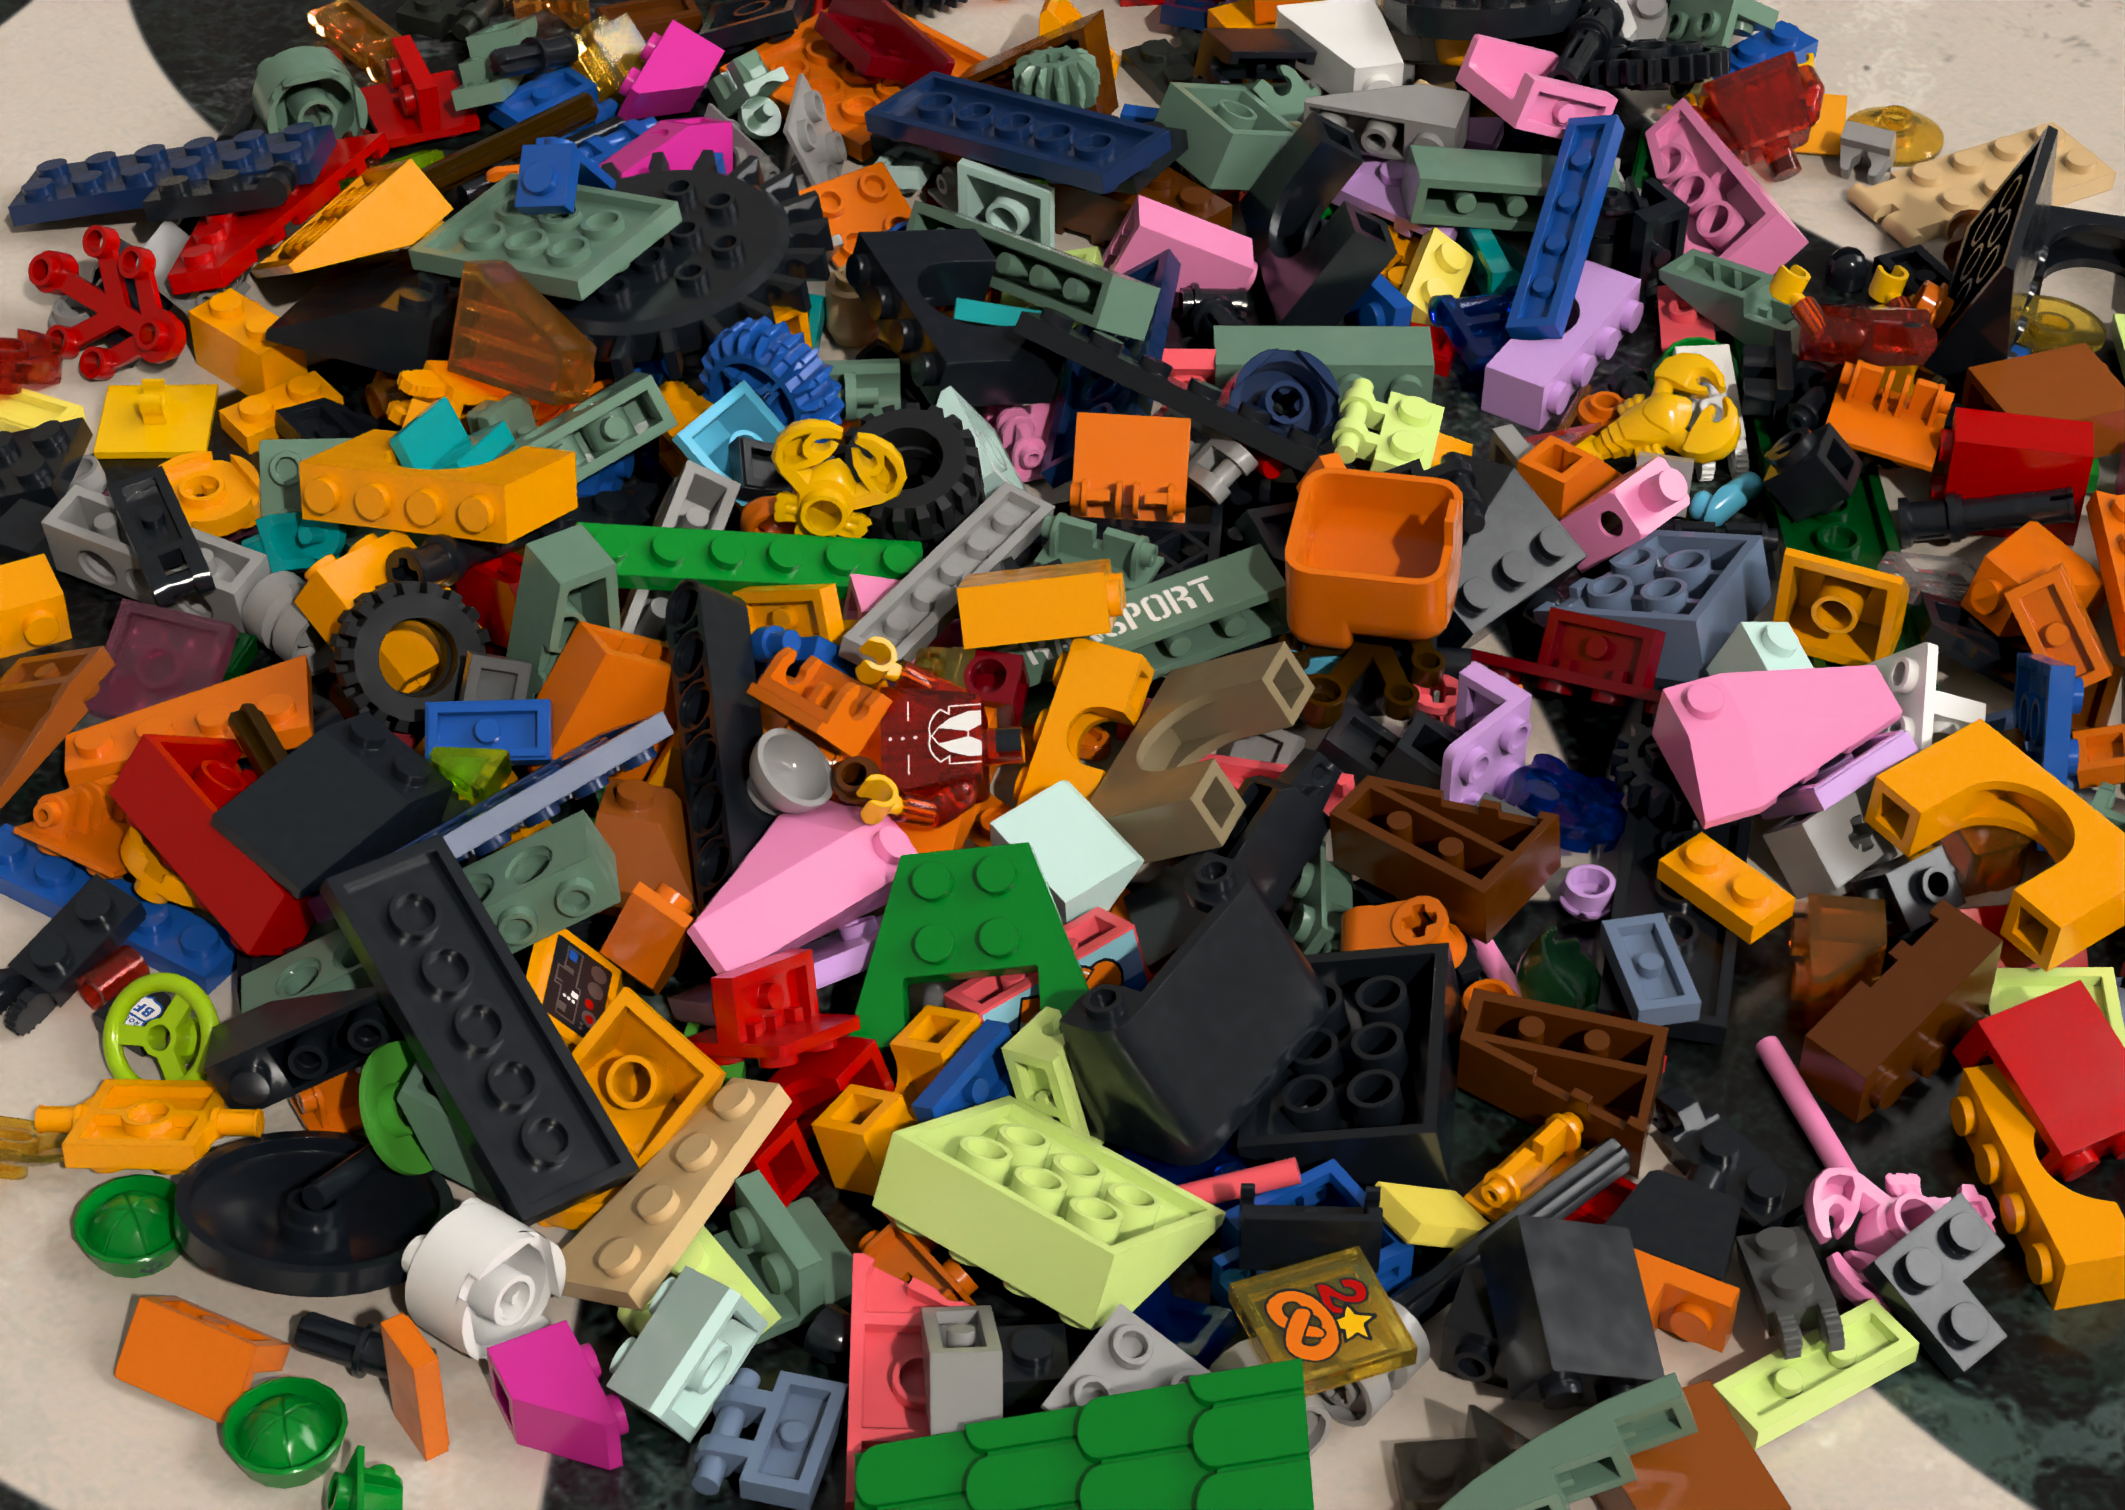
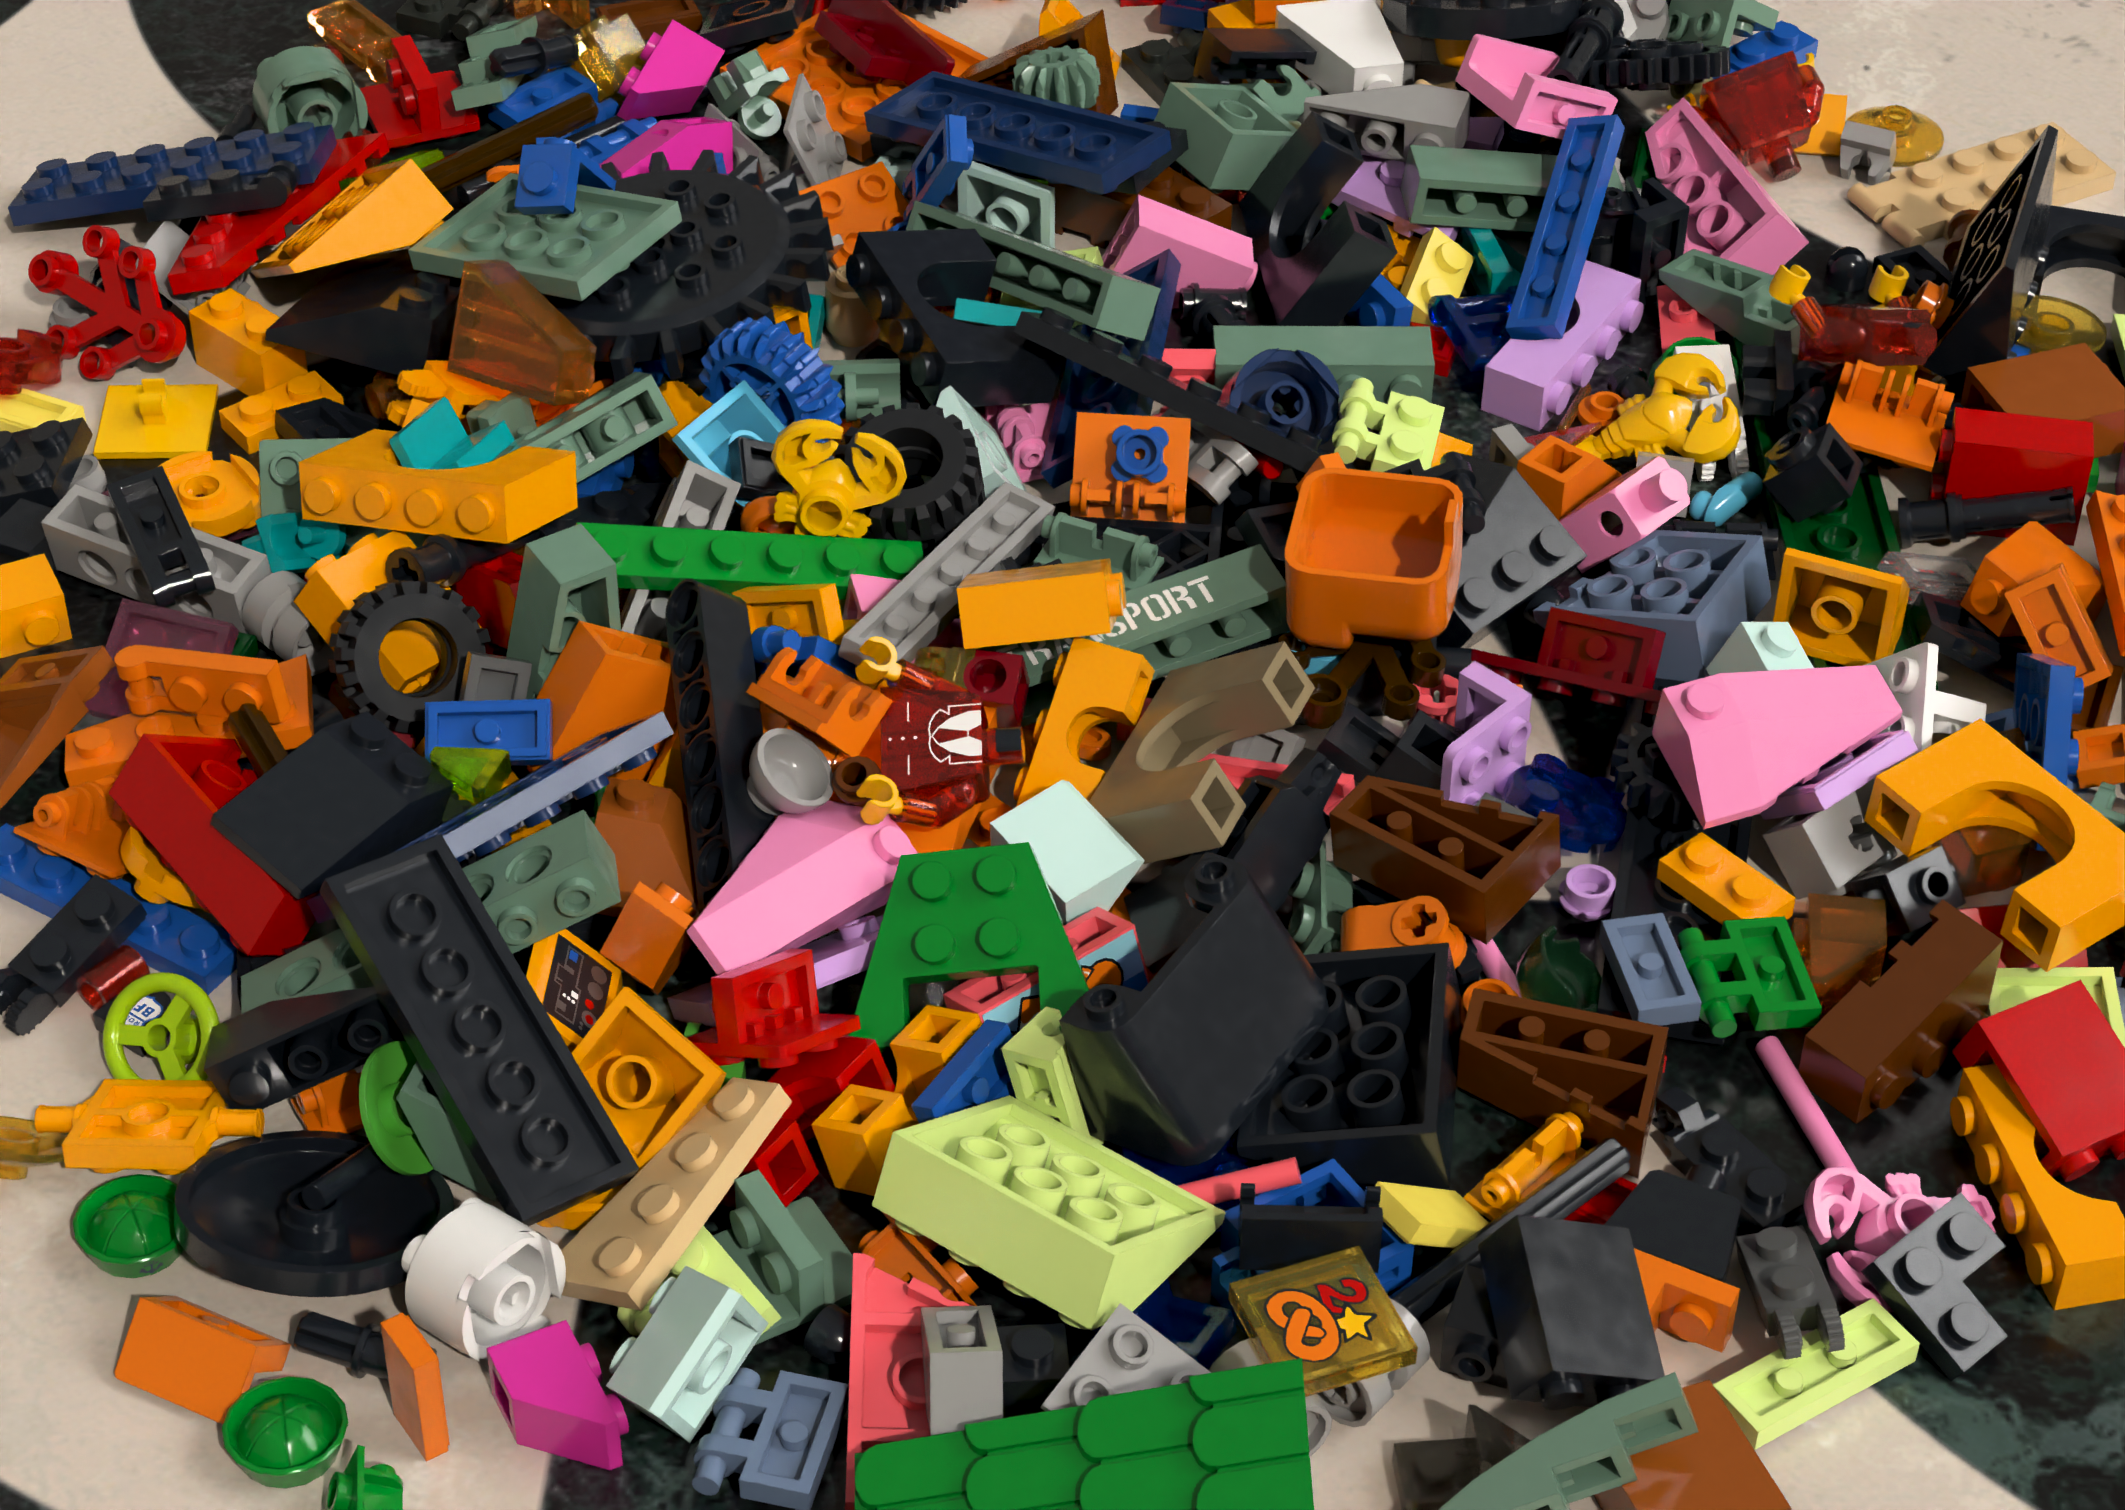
none -> orange plate [114,645,291,724]
none -> blue hinge [902,114,974,221]
none -> blue plate [1111,425,1169,484]
none -> green plate [1677,916,1822,1038]

